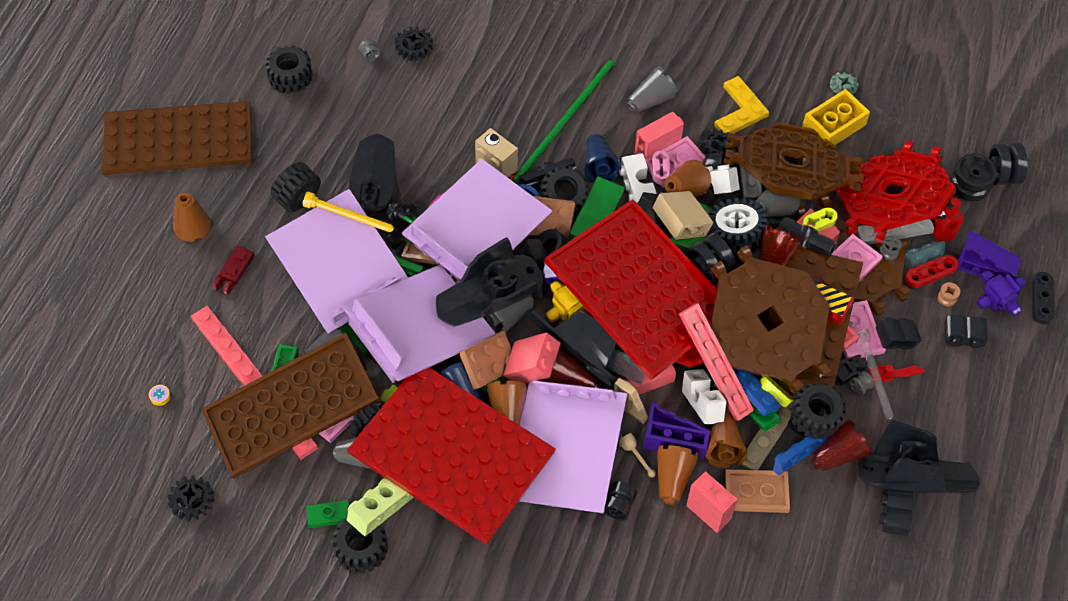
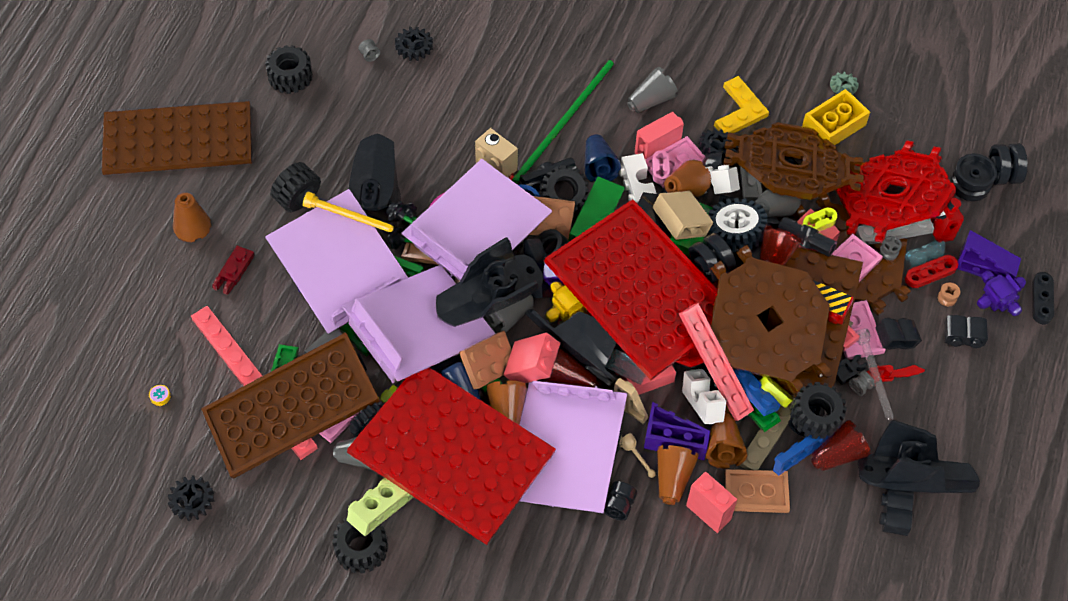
green plate [306,500,349,528] -> none

